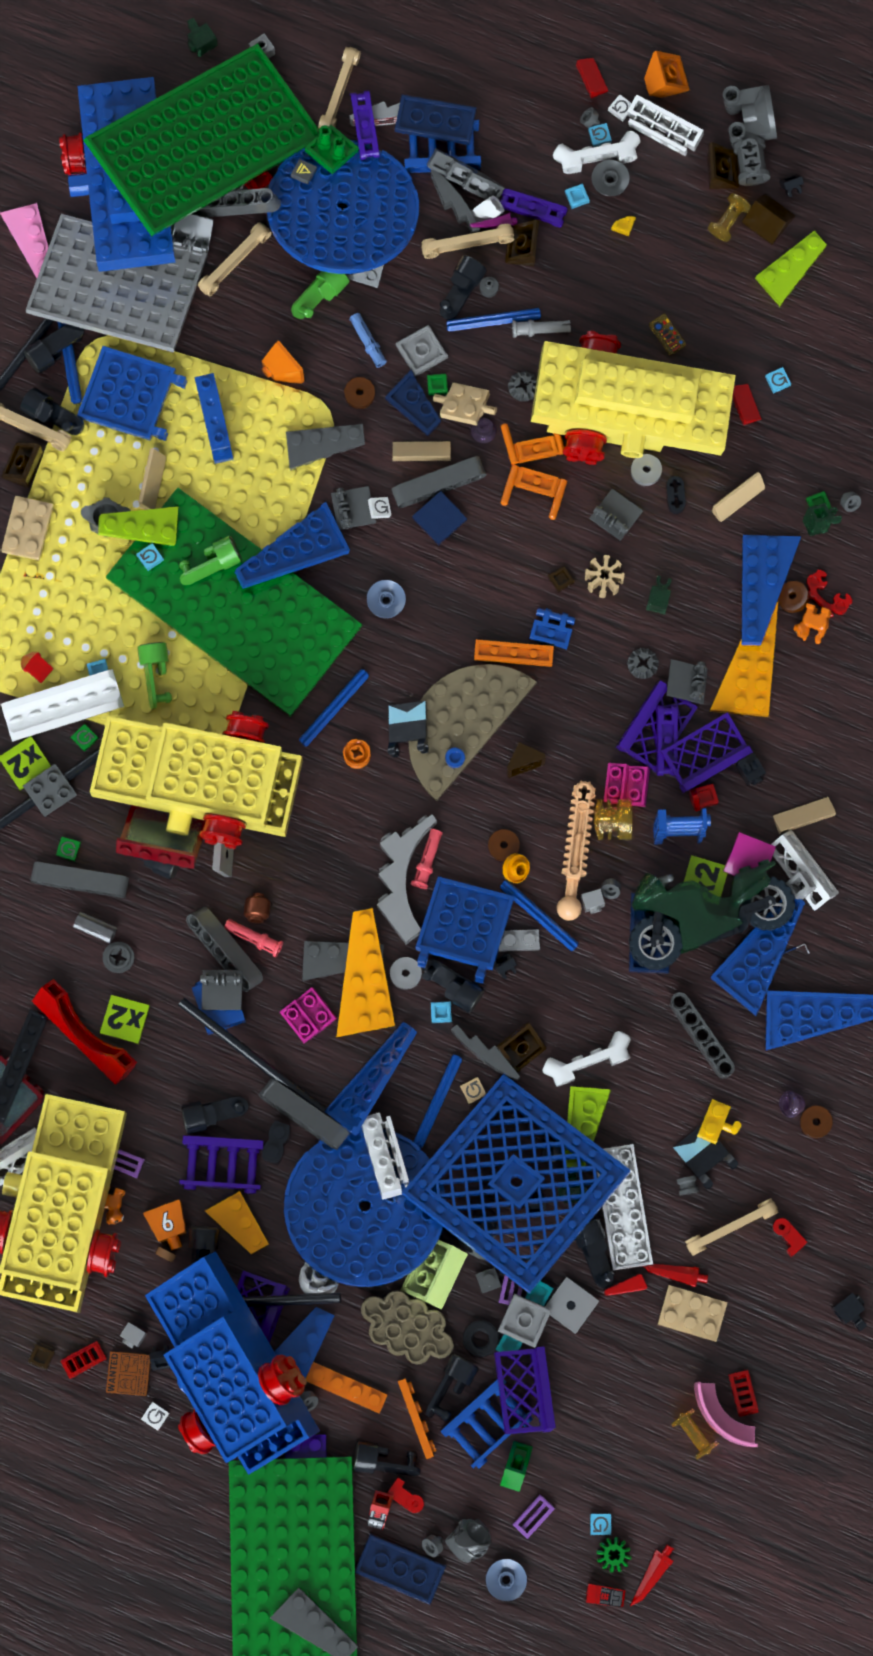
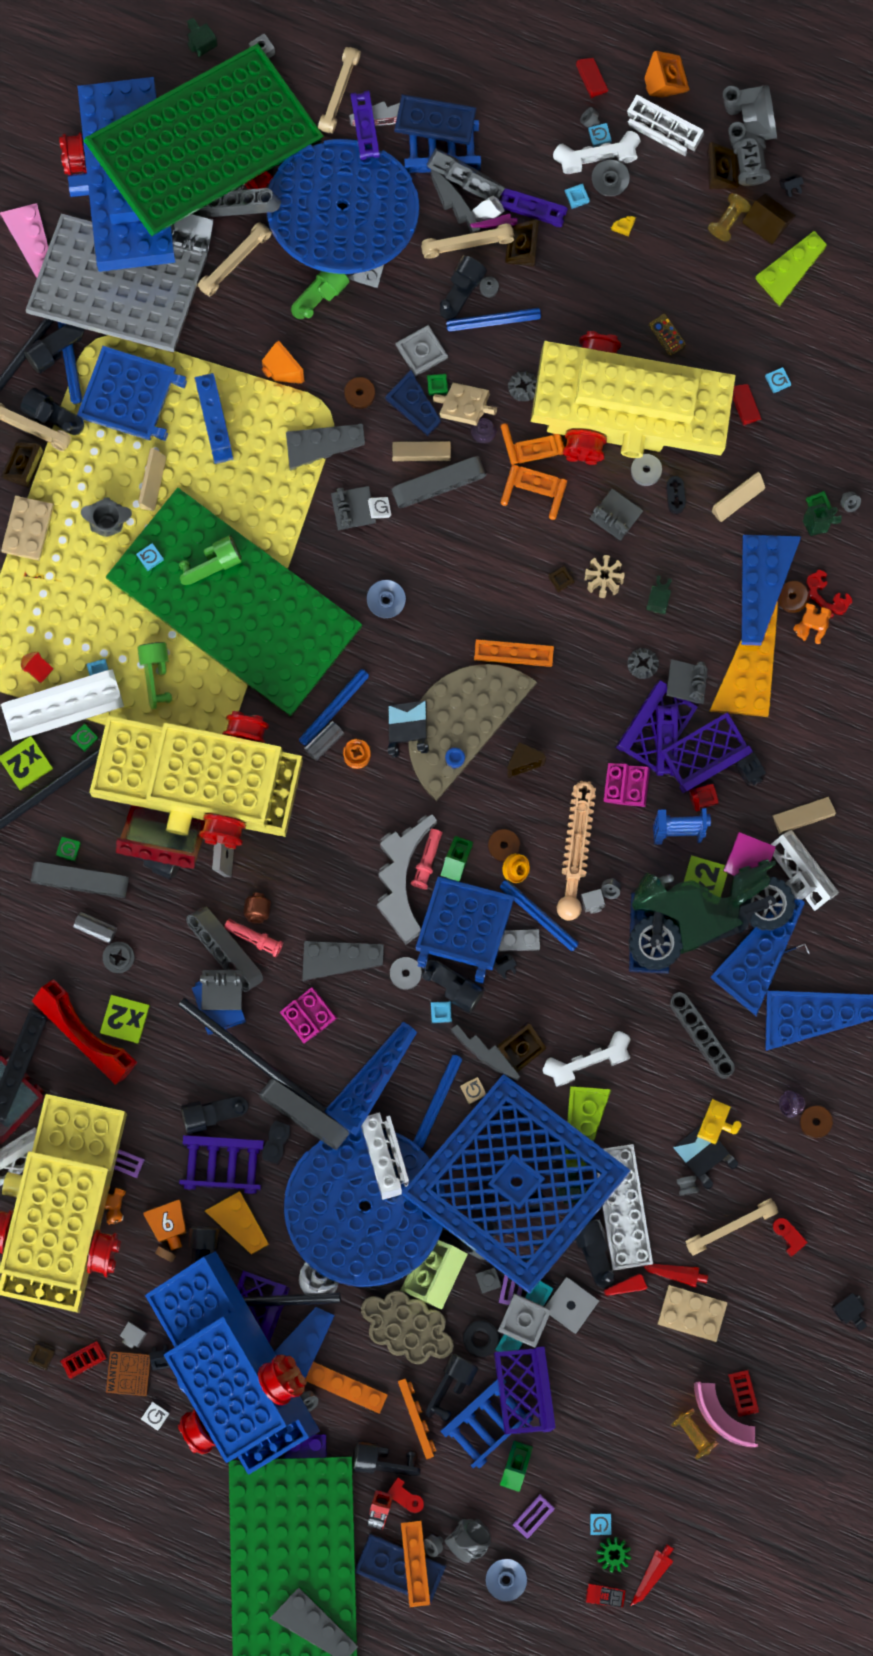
dark grey hinge [23,764,77,817] -> none
lime wing [98,507,178,546] -> none
blue wing [235,502,350,589] -> none
dark grey tile [291,159,317,184] -> none
green plate [305,125,359,174] -> none
light orange wing [336,908,395,1037] -> none
medium blue pin [349,313,387,368] -> none
dark blue tile [412,491,467,546] -> none
light grey pin [512,319,571,338] -> none
blue plate [529,608,576,649] -> none
clear yellow wheel [594,799,632,840] -> none
white tile [608,95,632,122] -> none
none -> flat silver axle [304,721,344,761]
none -> orange plate [401,1521,430,1607]
none -> green slope [441,836,474,882]

